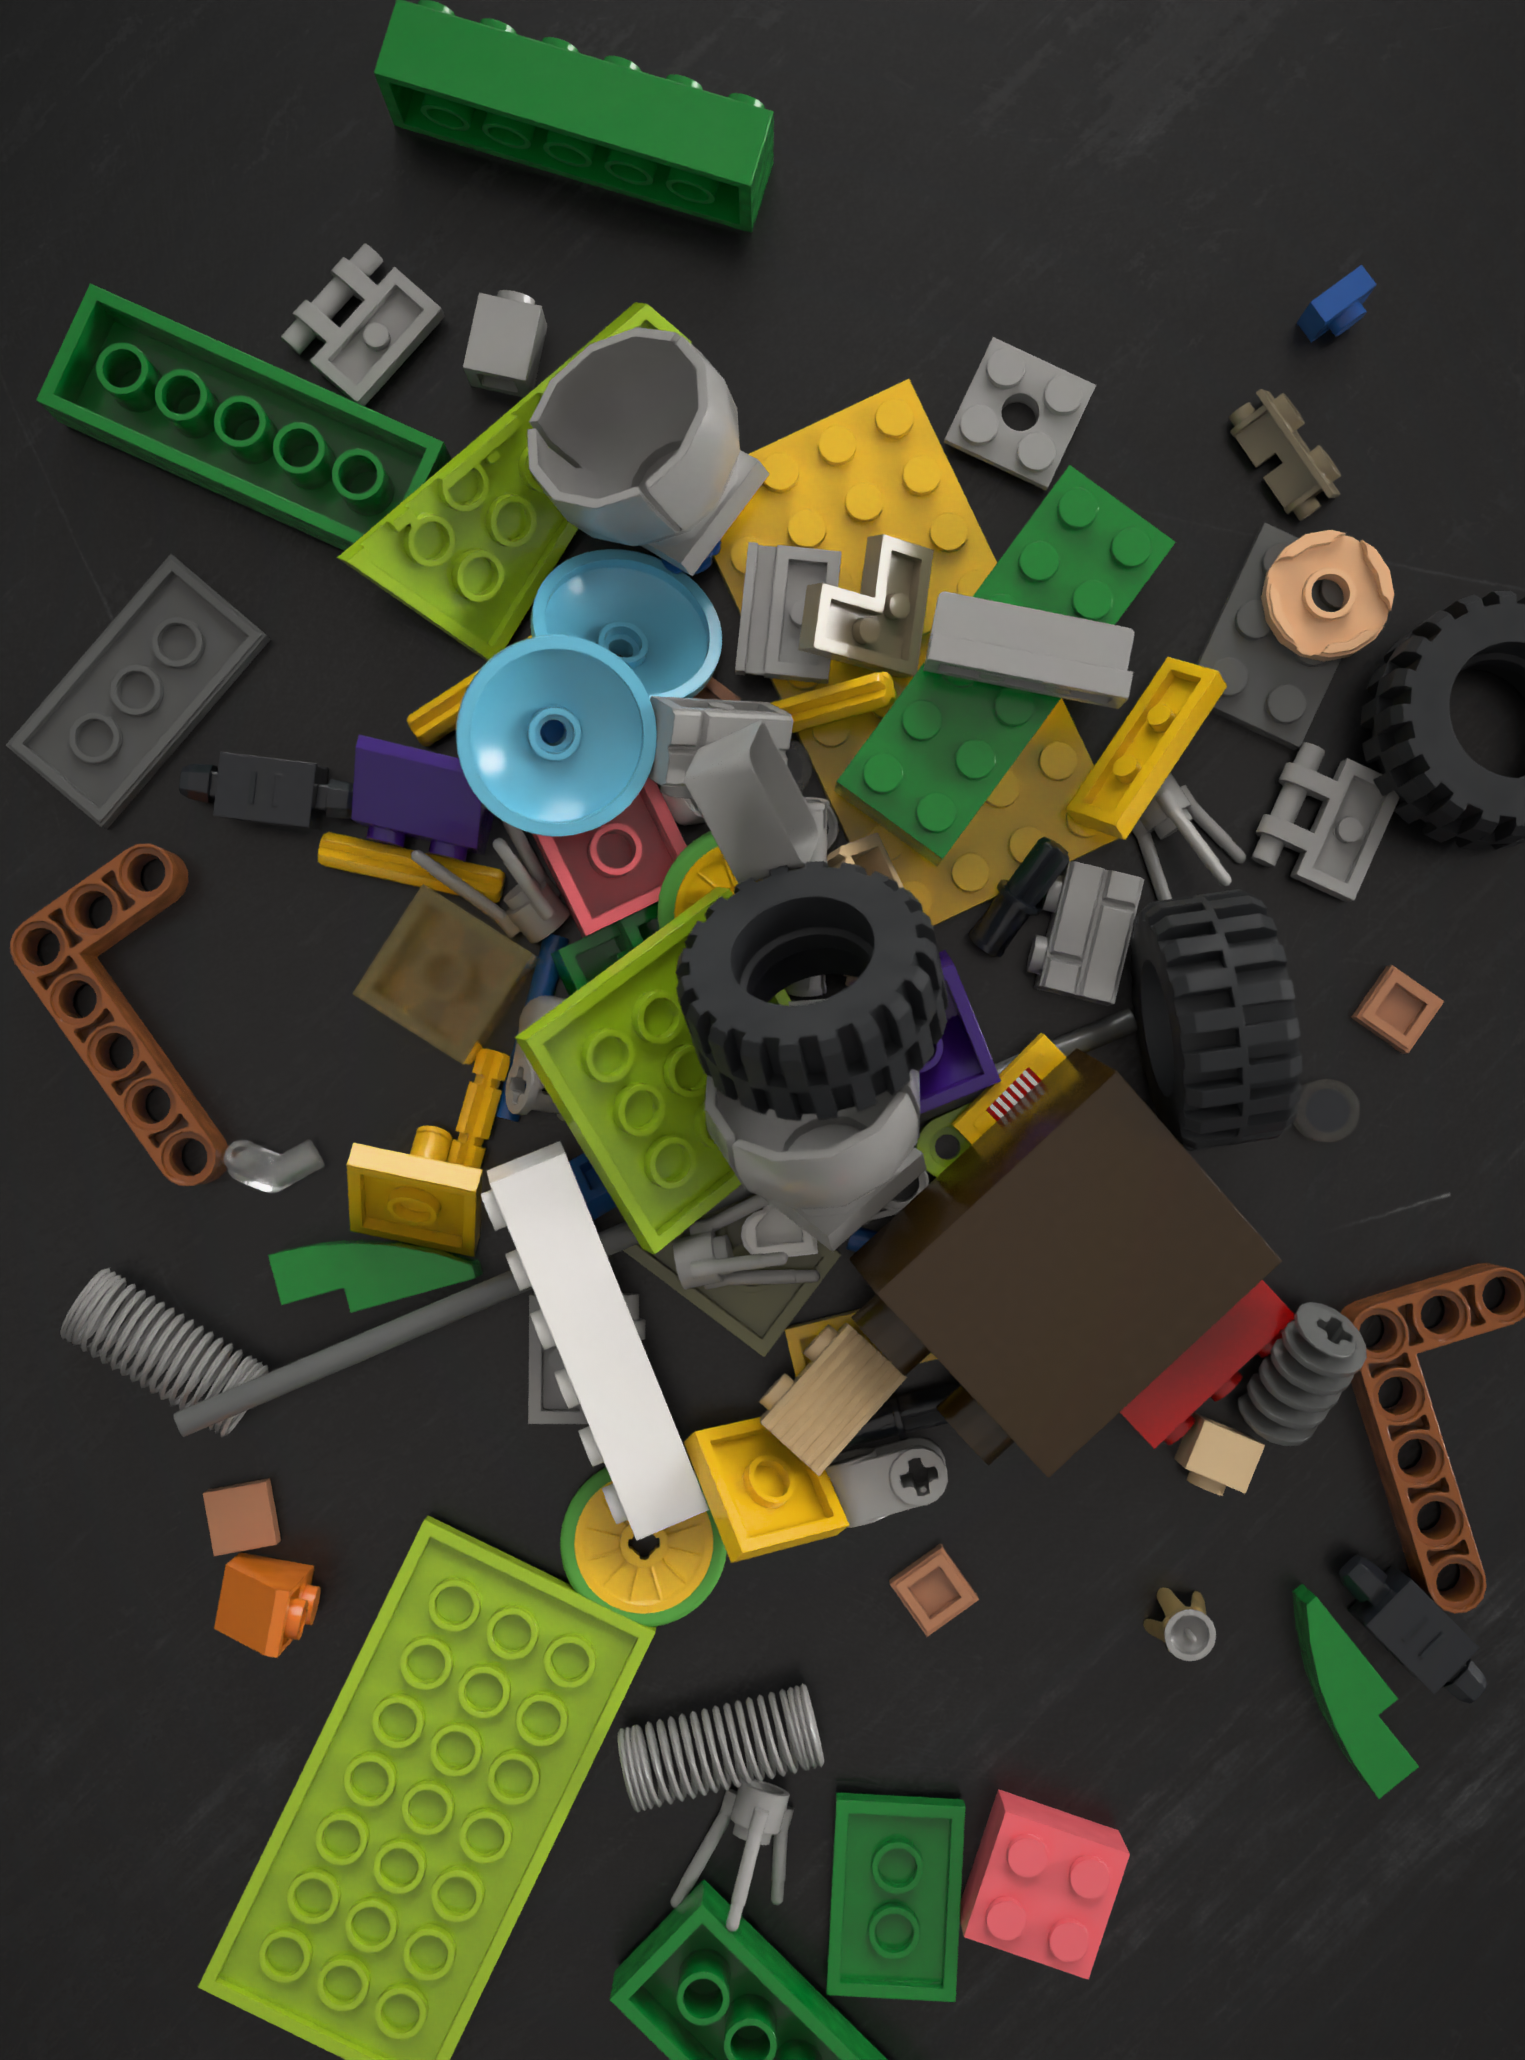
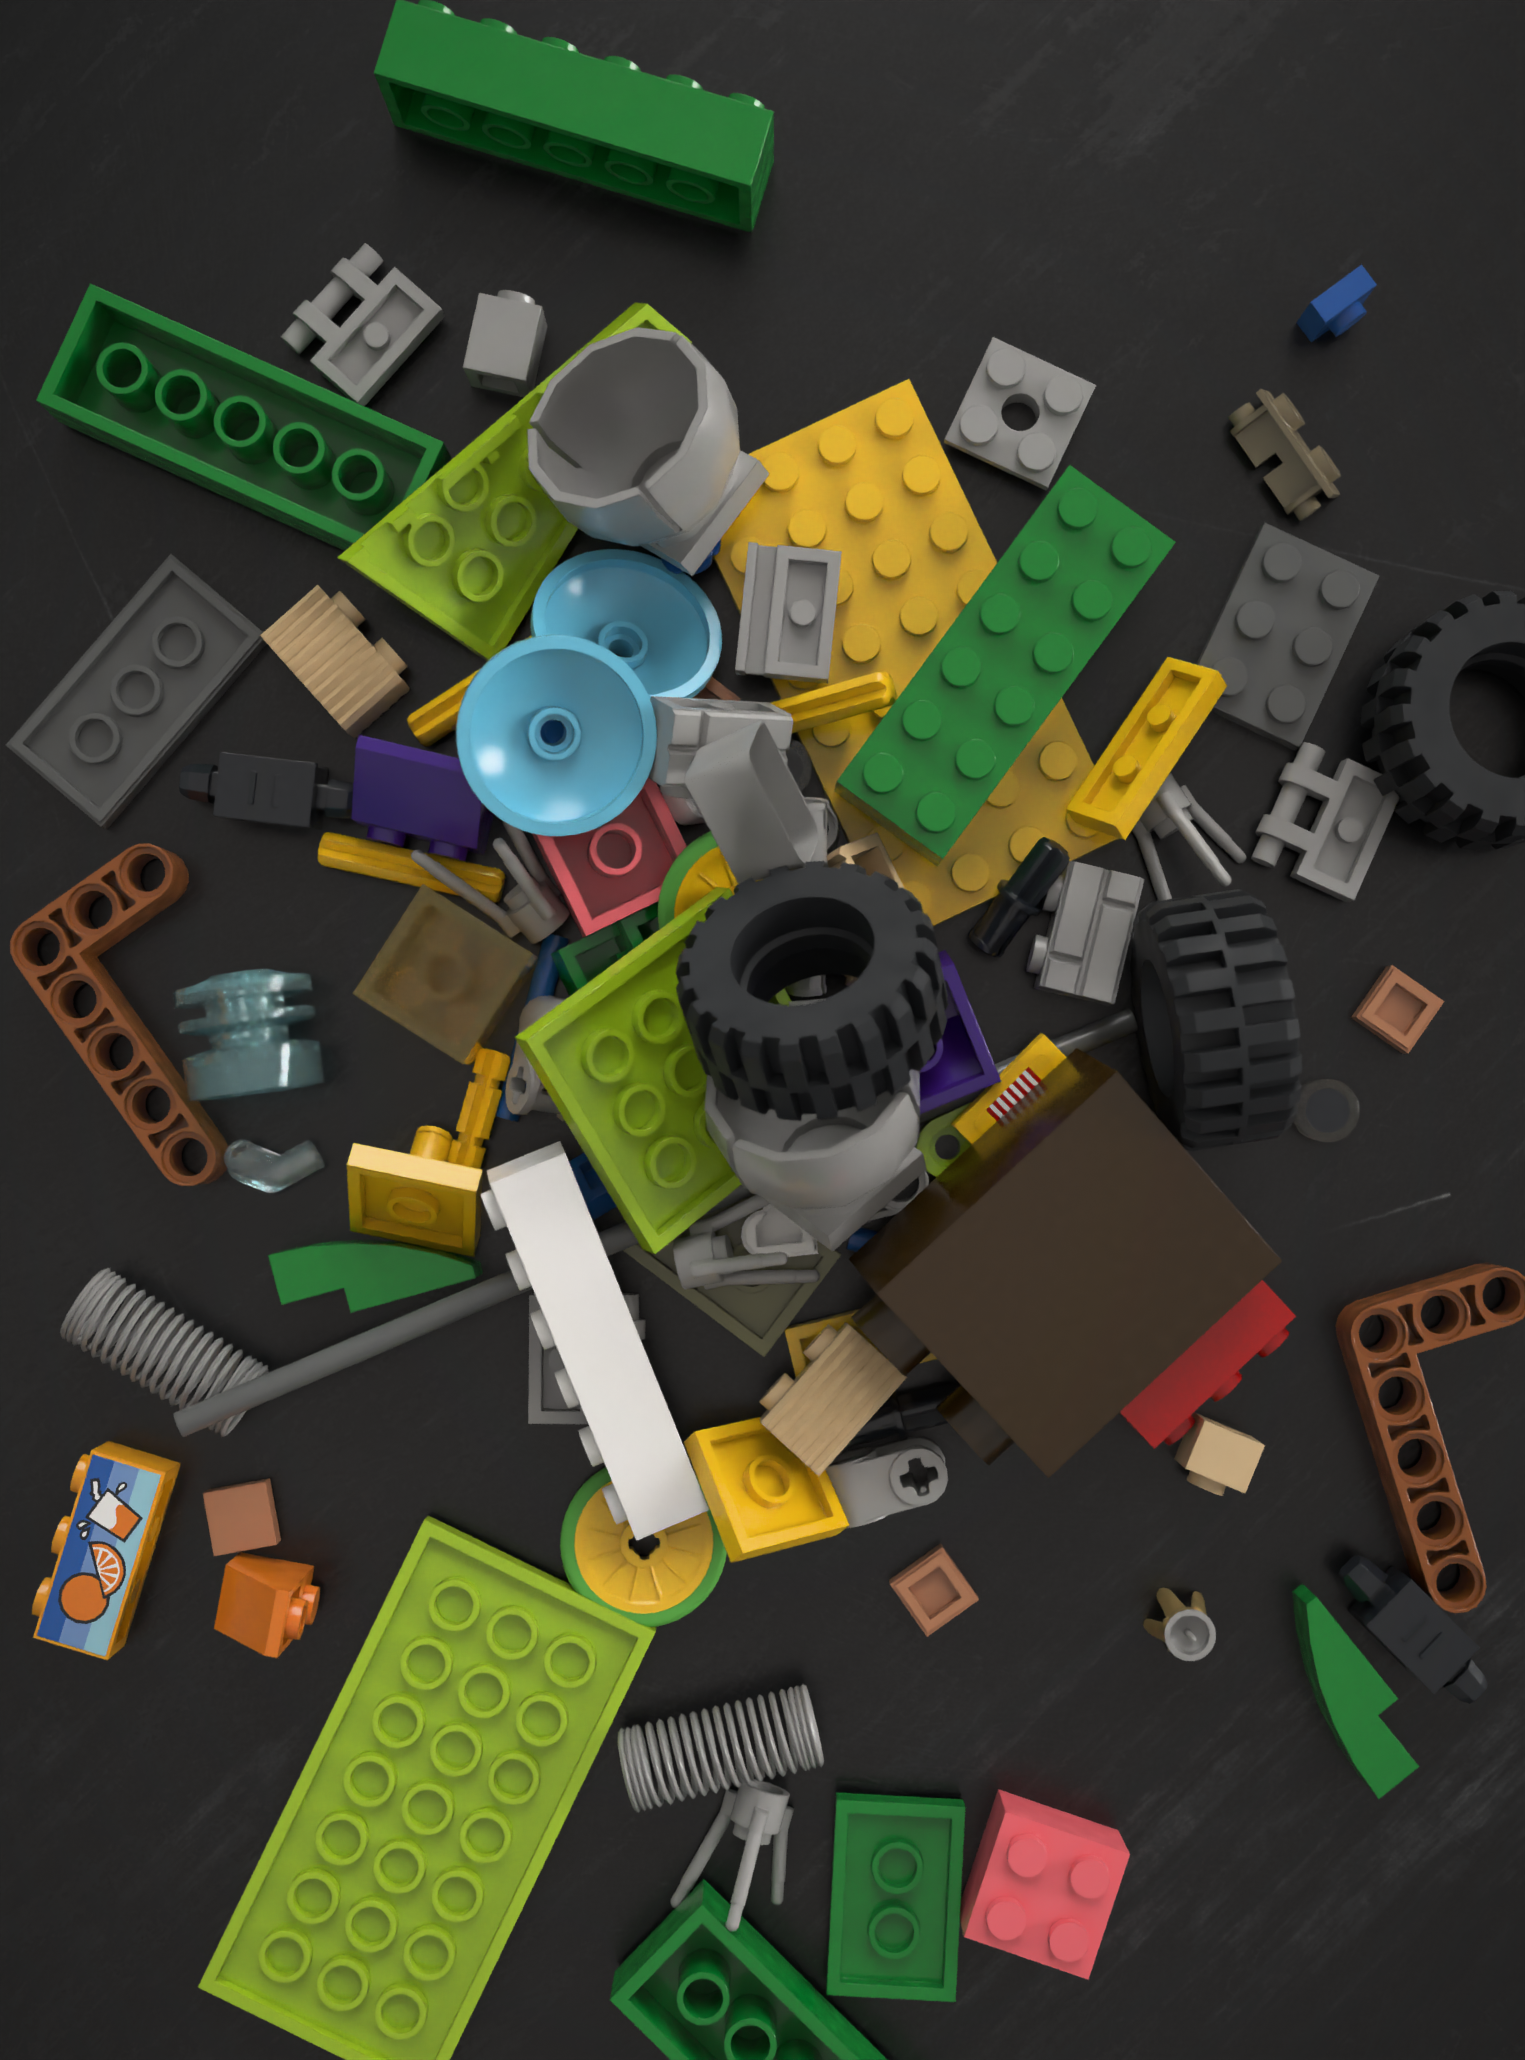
dark tan plate [798,534,934,678] -> none
light grey panel [923,591,1134,709] -> none
dark grey piece [1238,1302,1367,1446] -> none
light nougat tile [1261,530,1394,662] -> none
none -> brick [32,1441,181,1660]
none -> clear light blue wheel [173,969,326,1102]
none -> tan brick [260,585,410,738]

